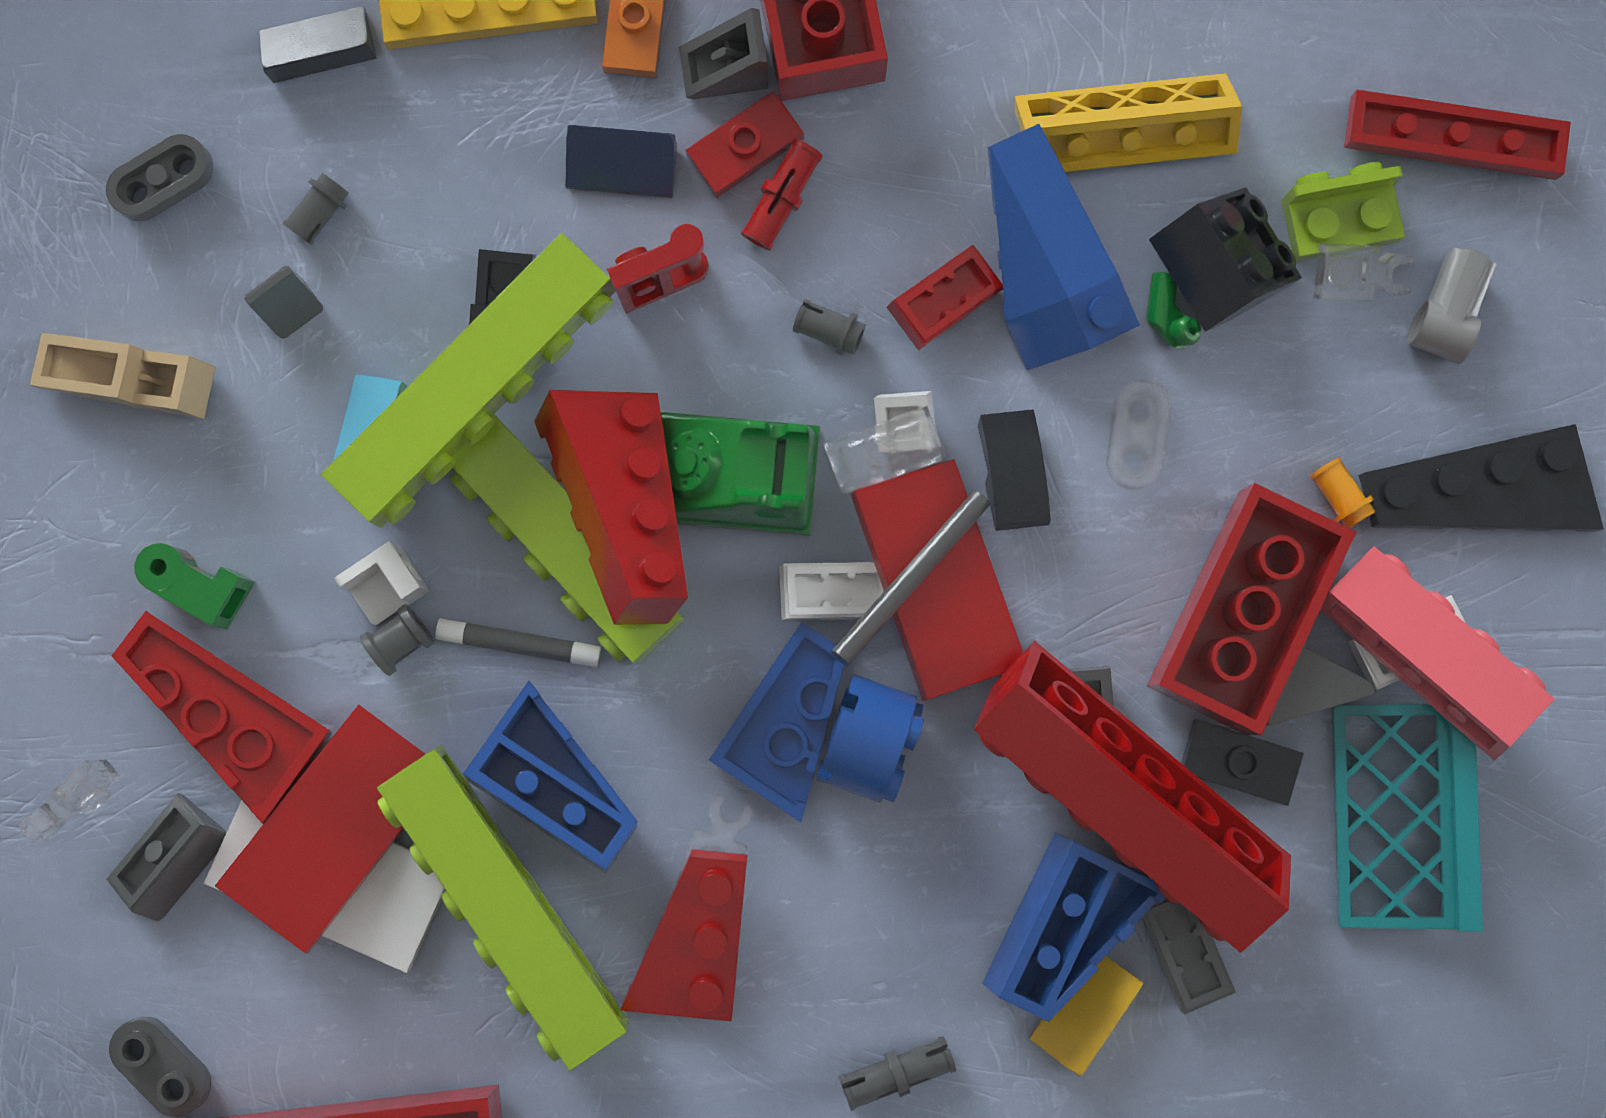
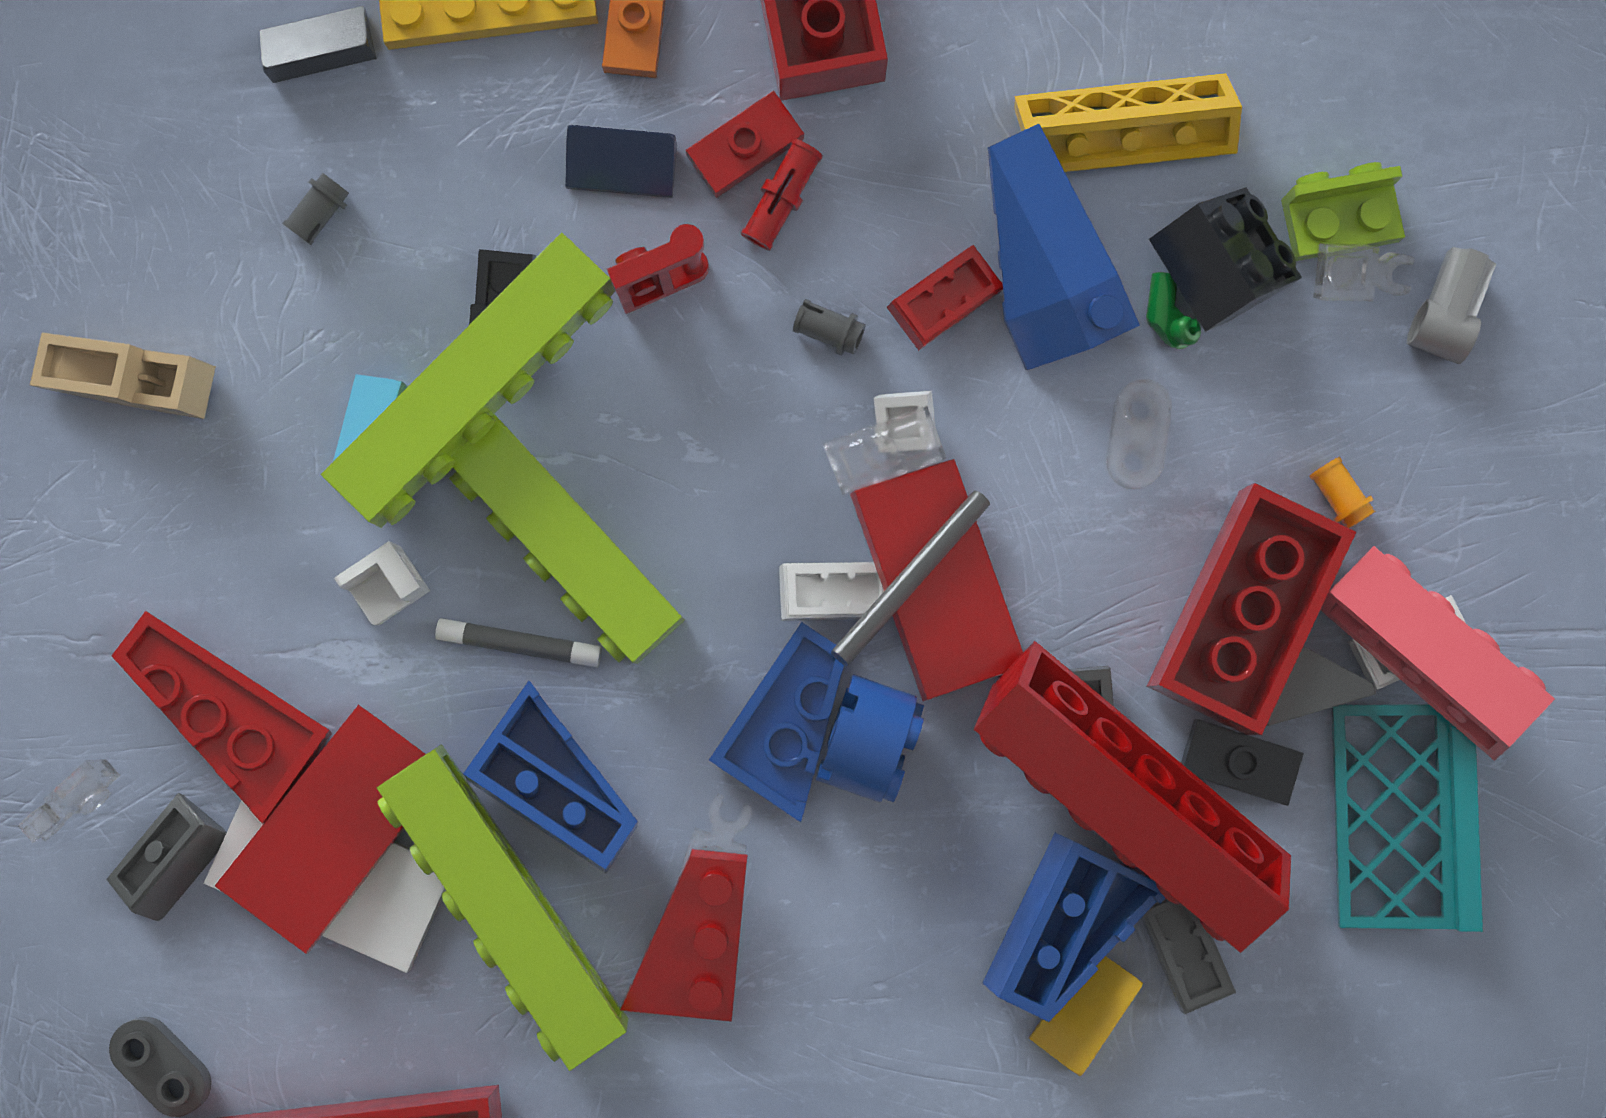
dark grey plate [106,134,213,221] -> none
green leg [134,543,255,629] -> none
dark grey slope [244,266,323,339] -> none
dark grey bush [360,604,435,676] -> none
red wedge [534,390,688,625] -> none
green piece [661,412,820,536] -> none
dark grey slope [679,8,769,99] -> none
dark grey pin [838,1036,956,1111] -> none
black slope [978,409,1051,531] -> none
red plate [1344,89,1571,180] -> none
black wing [1358,424,1604,532] -> none

